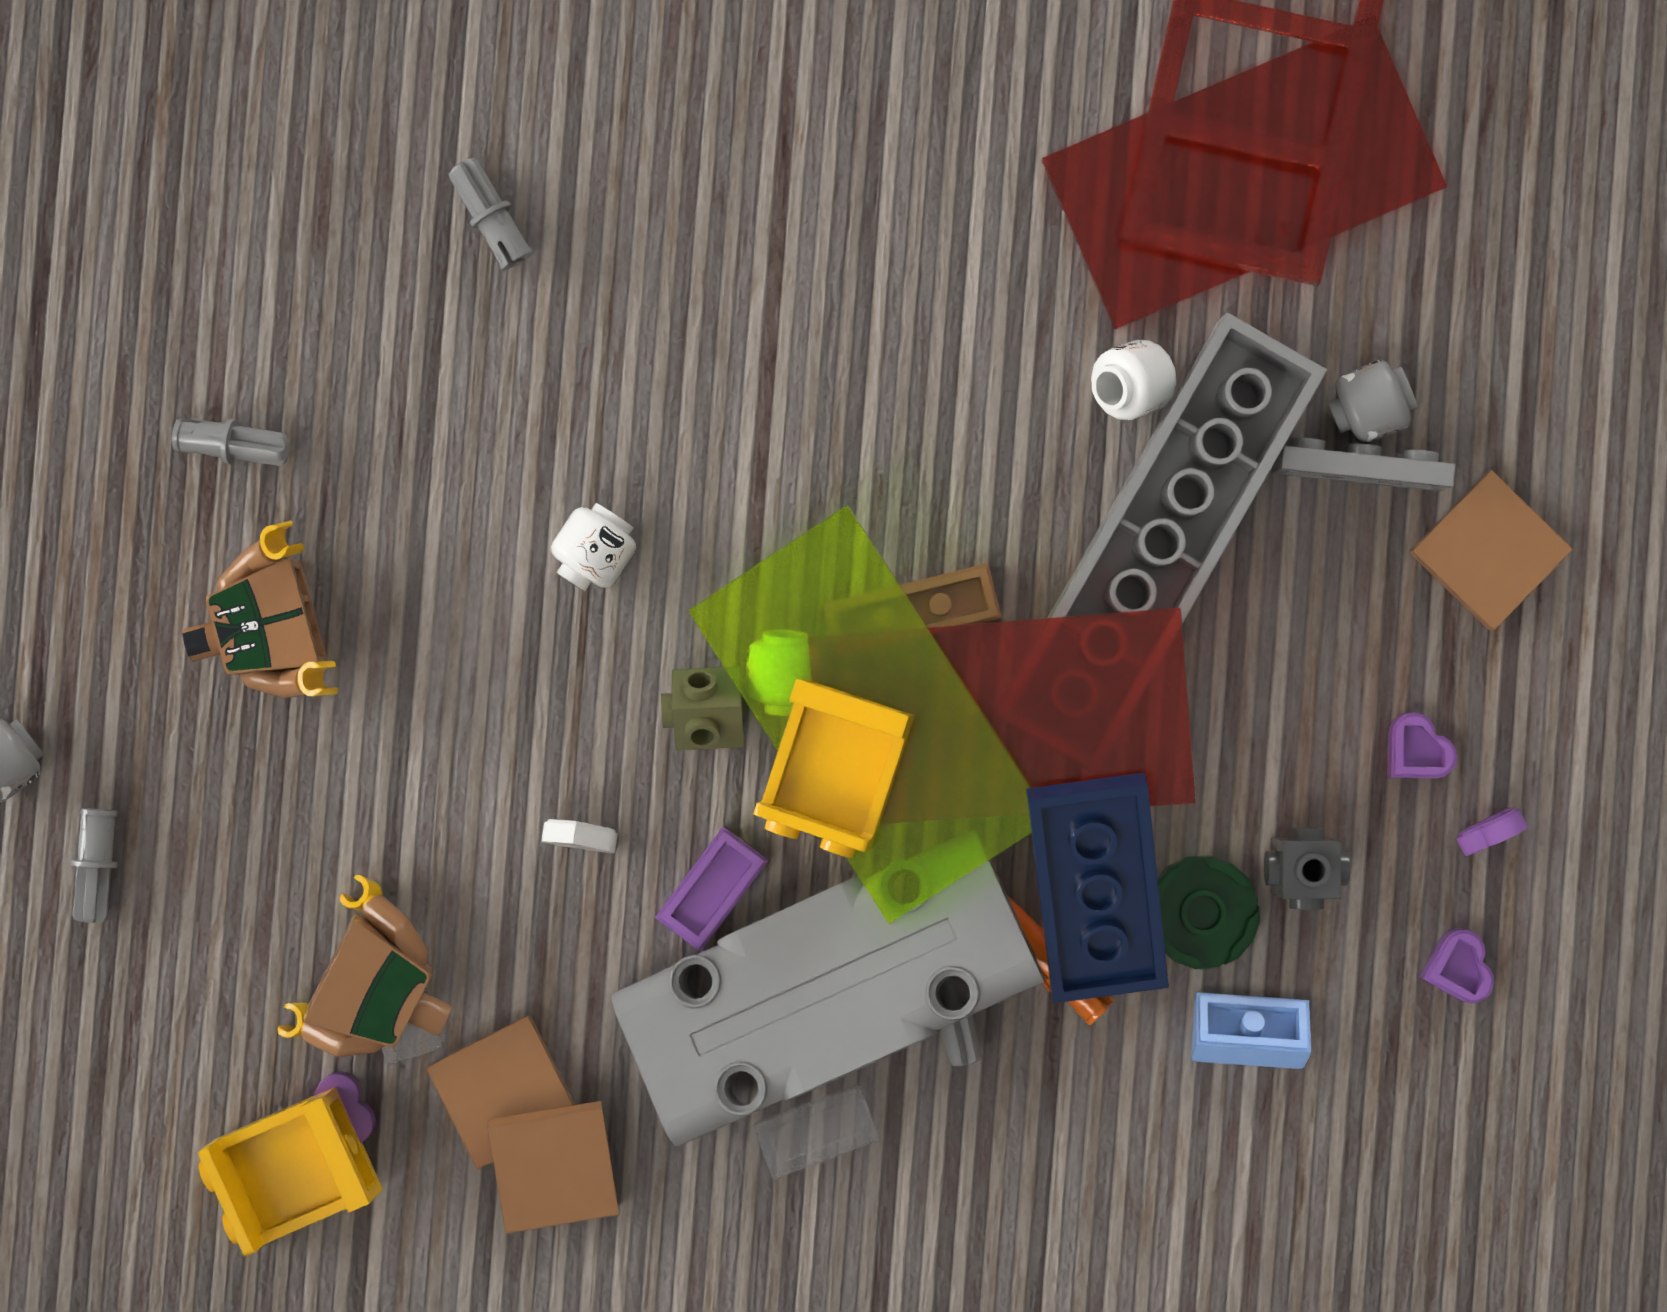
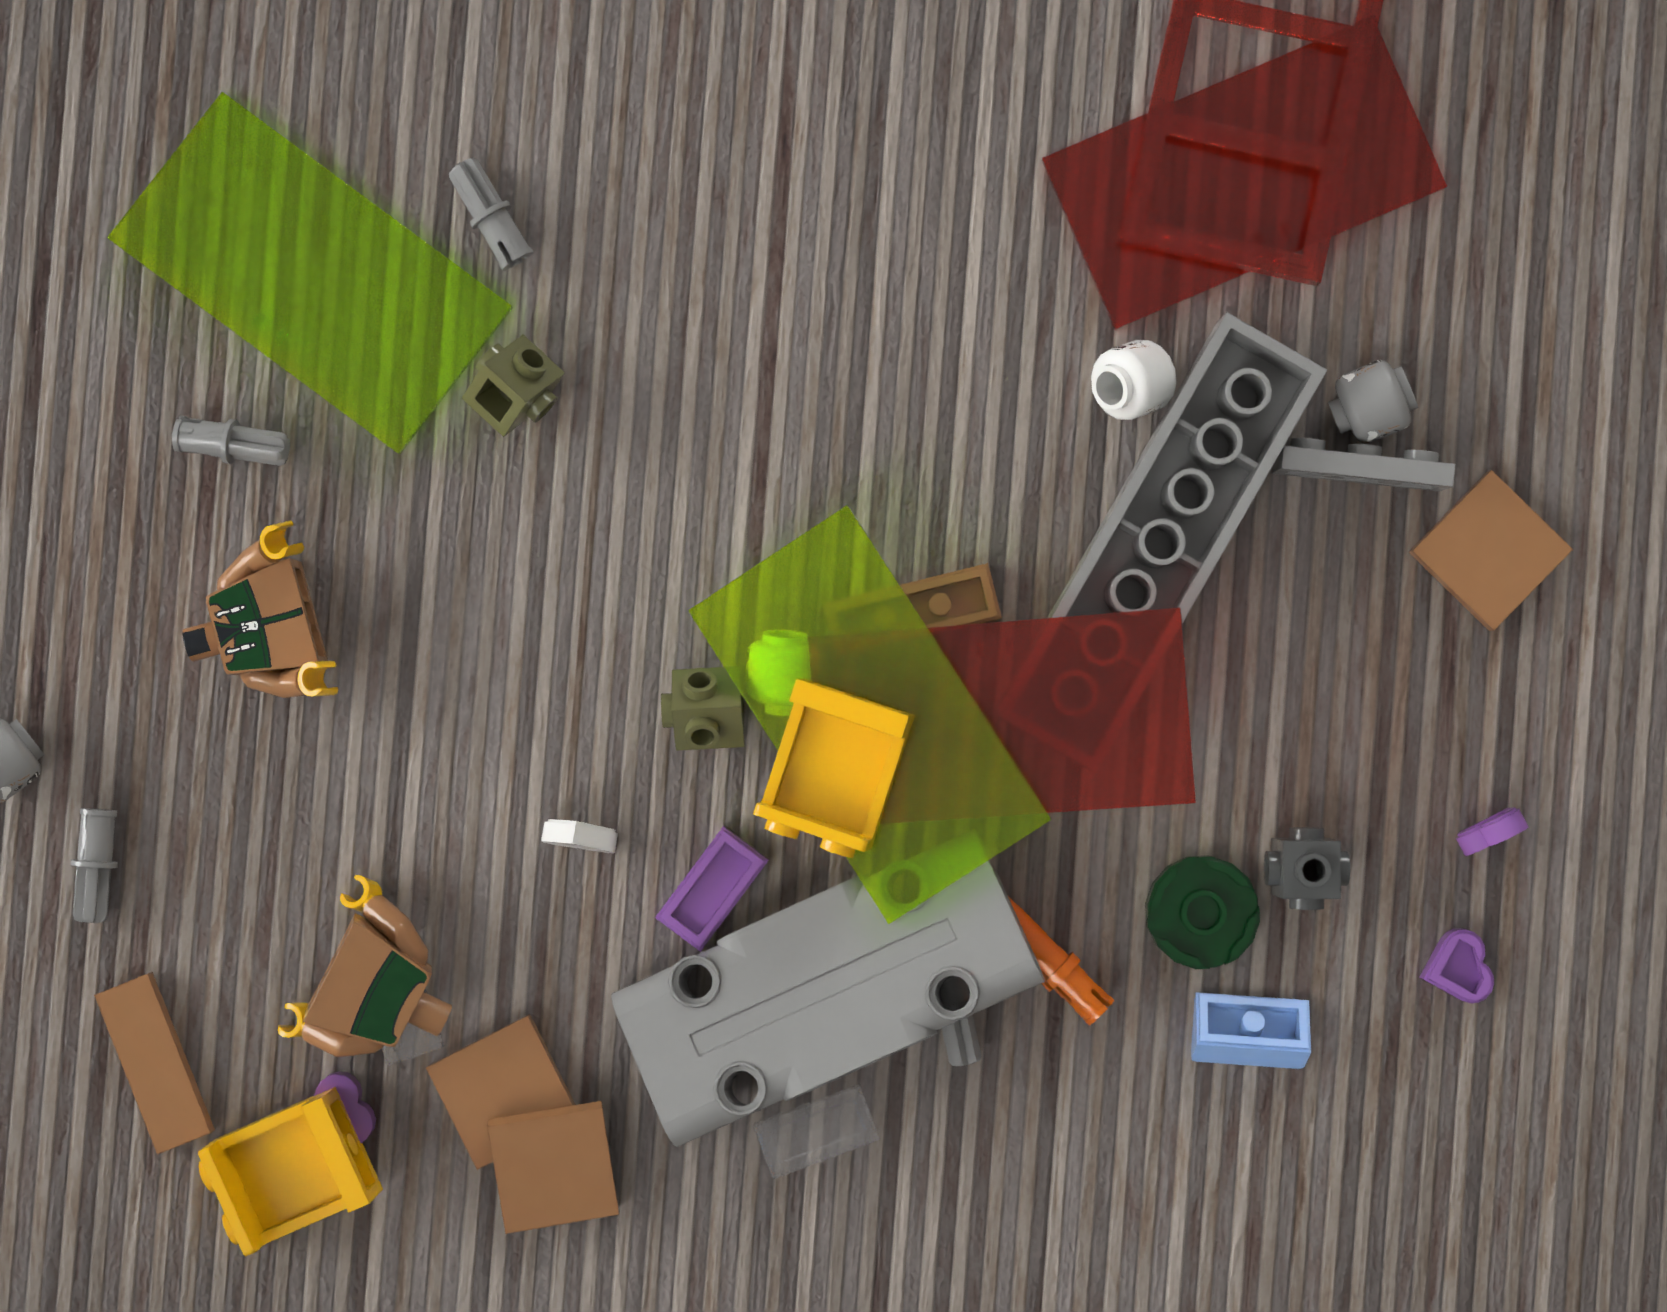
white head [551,503,636,591] -> none
dark blue plate [1026,772,1169,1003] -> none
medium lavender tile [1387,712,1457,779] -> none
none -> medium nougat tile [94,972,215,1155]
none -> clear neon green piece [107,92,512,455]
none -> olive brick [462,334,565,437]

